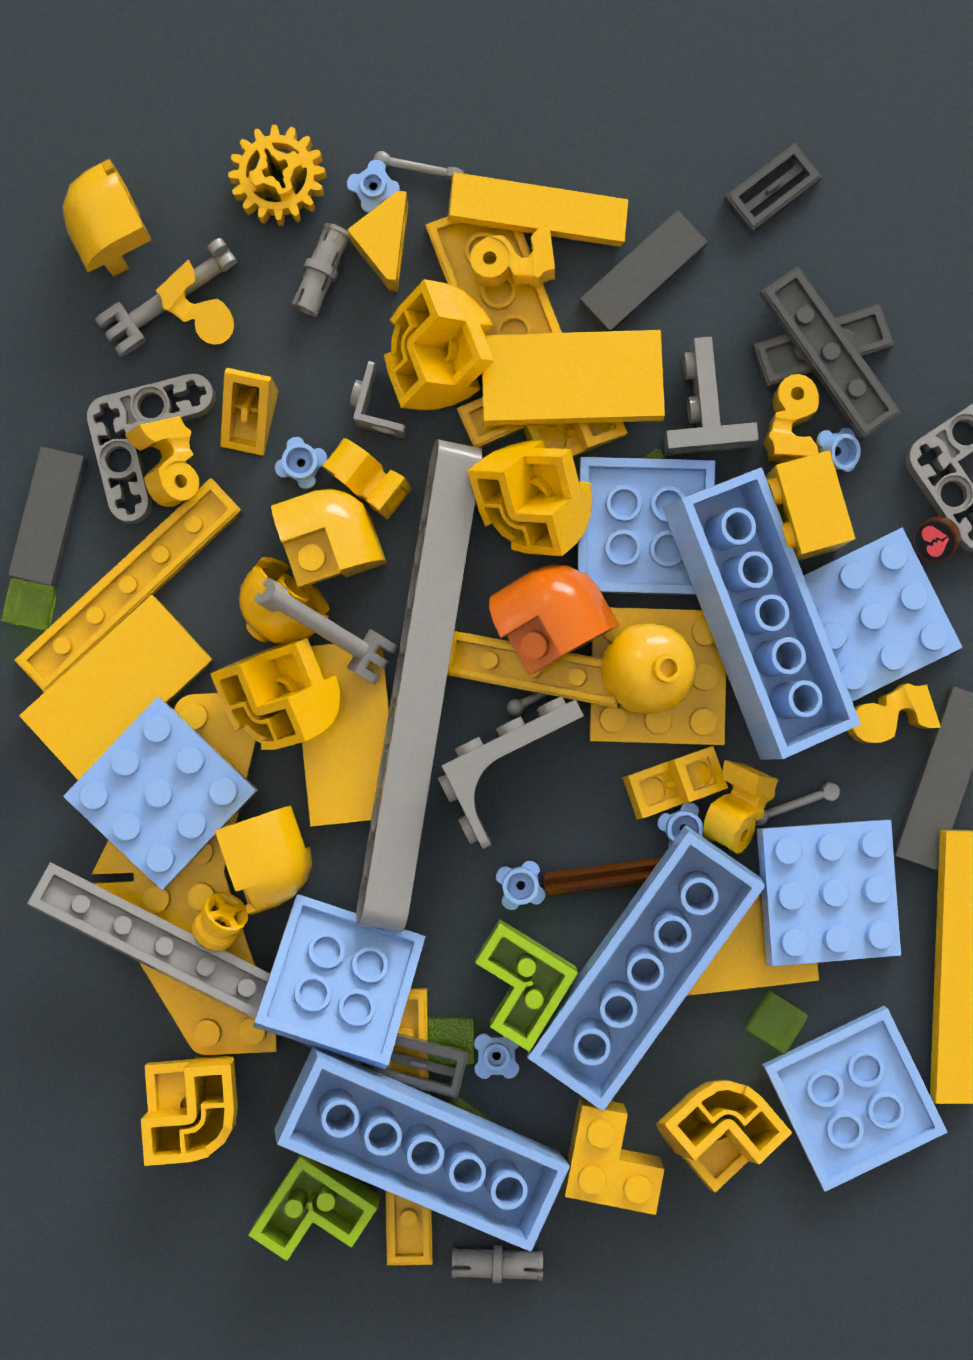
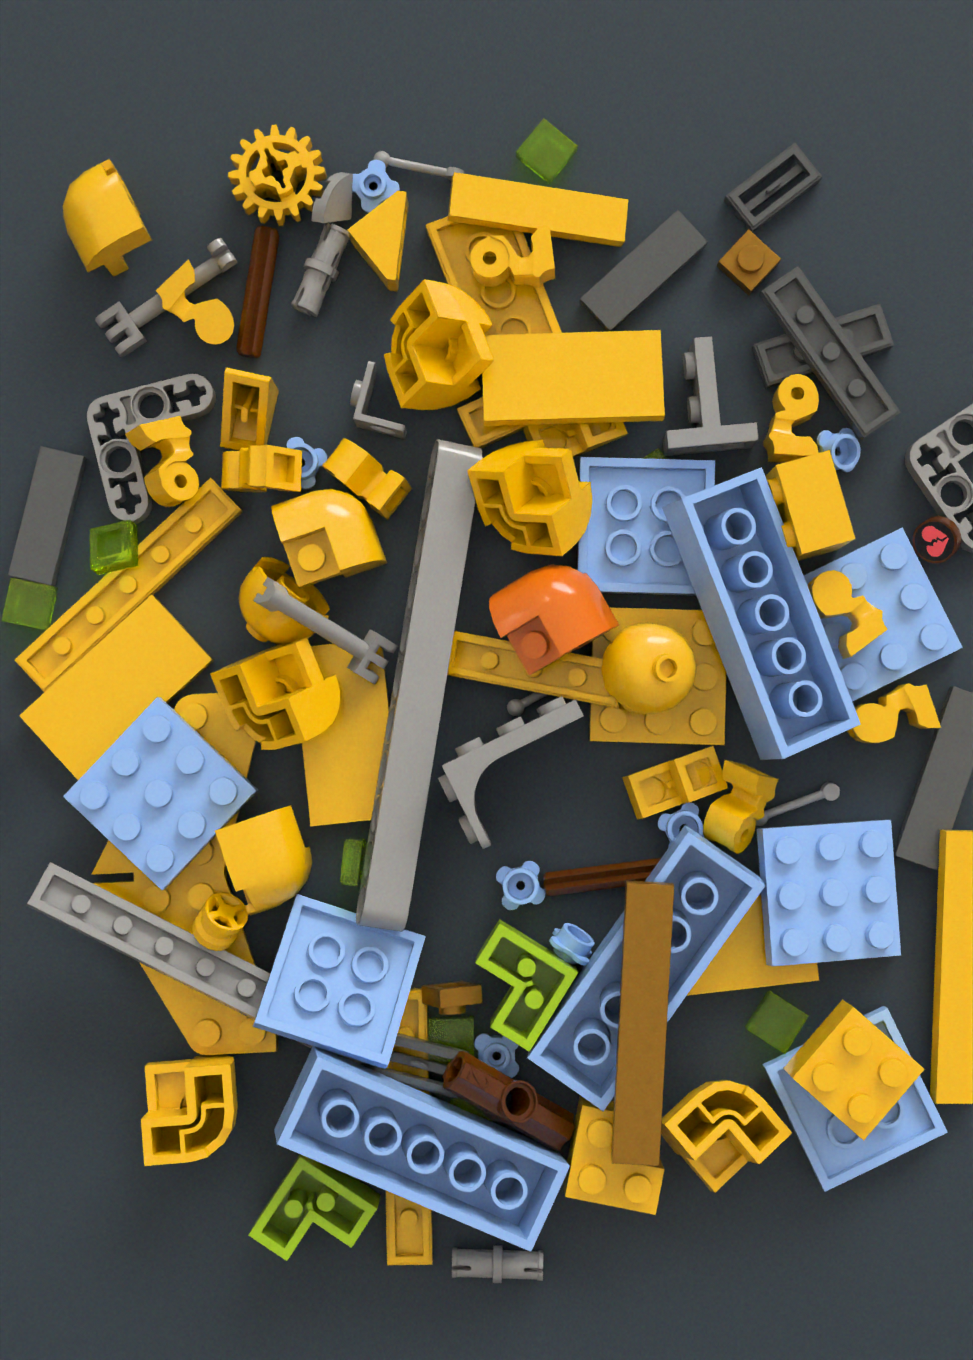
none -> clear neon green tile [90,520,138,575]
none -> yellow leg [221,445,302,493]
none -> reddish brown axle [236,226,280,358]
none -> light grey tile [311,172,353,223]
none -> clear neon green tile [340,837,366,886]
none -> pearl gold plate [421,981,482,1015]
none -> reddish brown piece [442,1051,576,1151]
none -> clear neon green tile [516,118,578,184]
none -> light blue plate [549,923,595,966]
none -> pearl gold tile [611,881,674,1166]
none -> pearl gold plate [717,229,781,295]
none -> yellow brick [783,999,925,1140]
none -> yellow leg [808,570,888,659]

